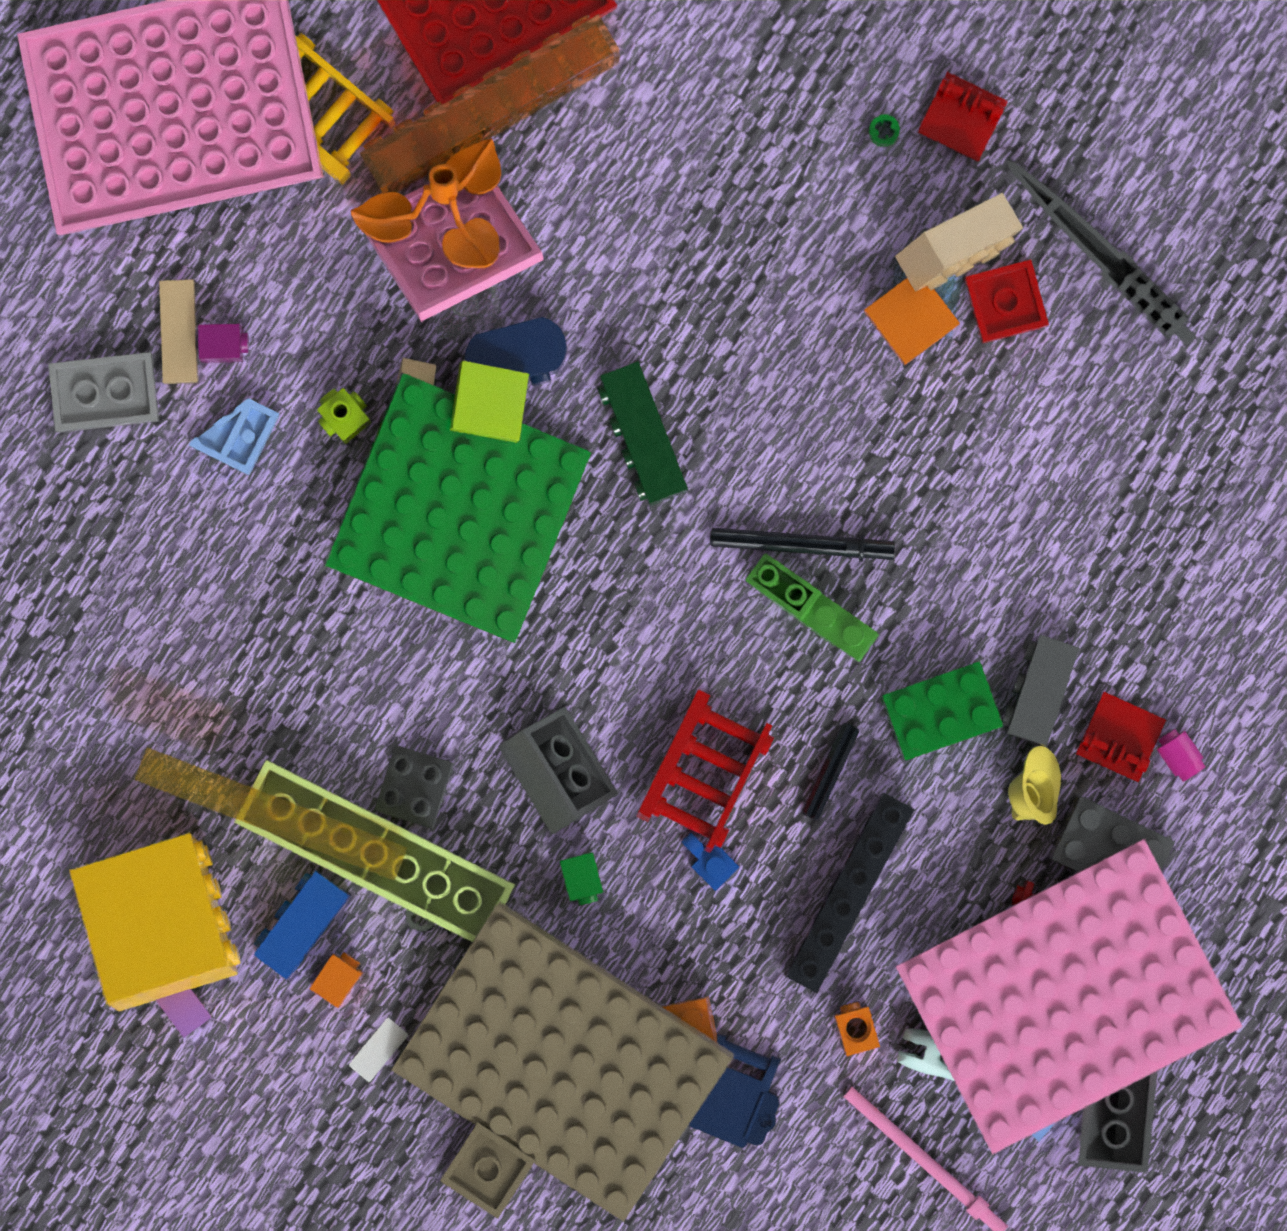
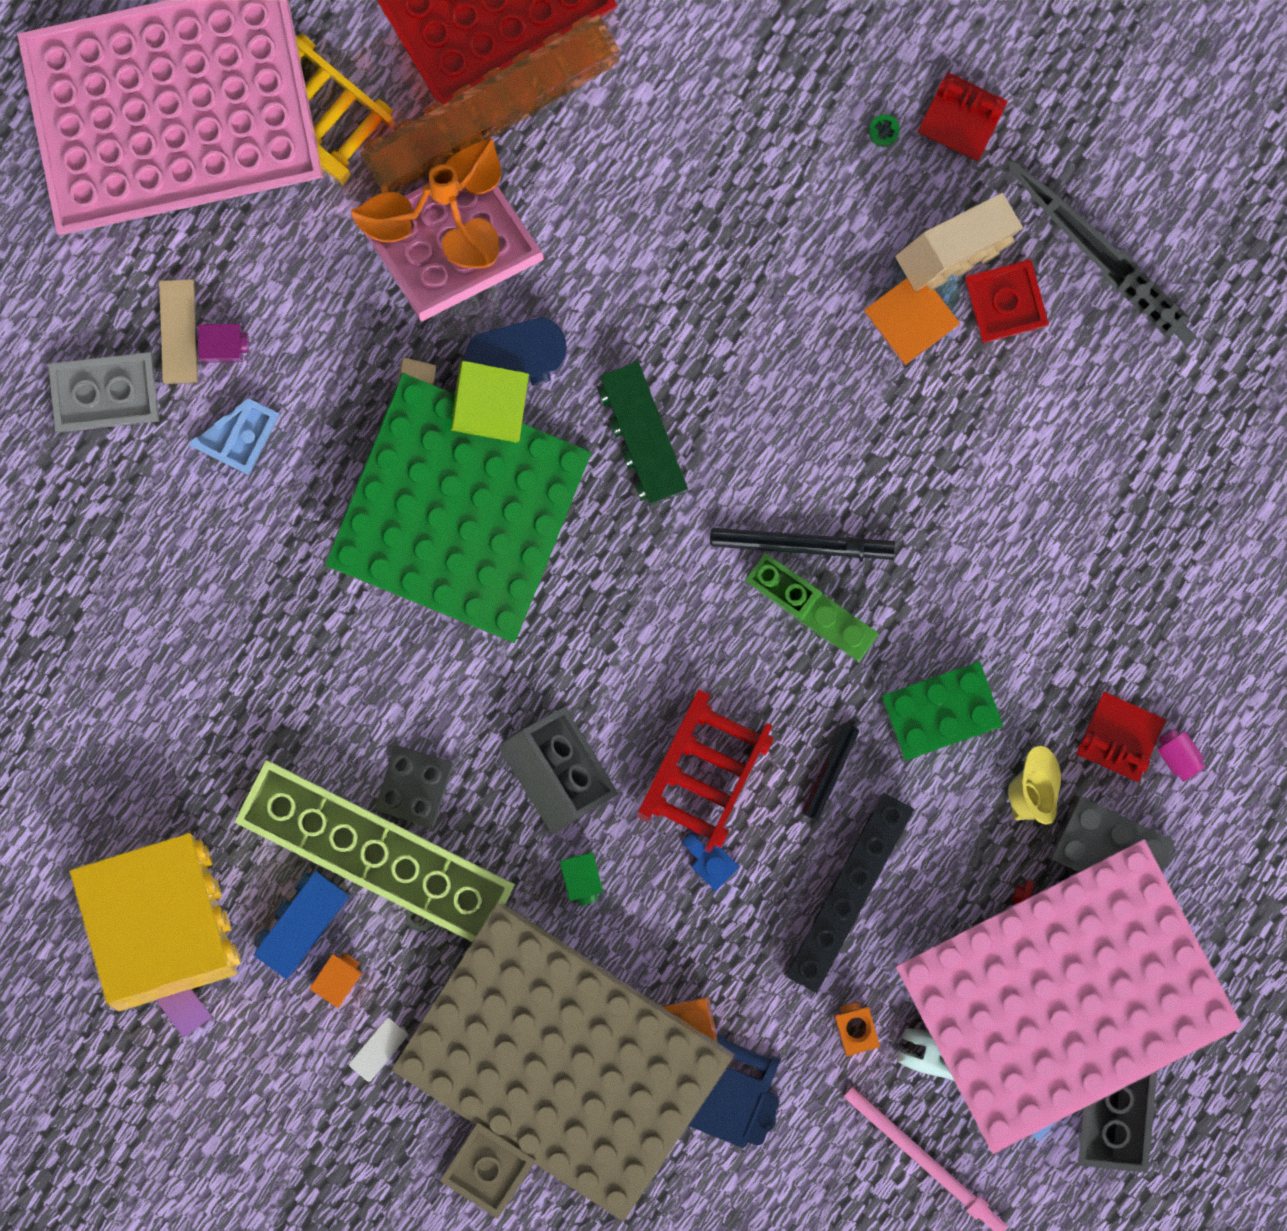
clear yellow plate [134,747,408,880] -> none
lime brick [317,388,372,445] -> none
dark grey brick [1002,634,1079,747] -> none

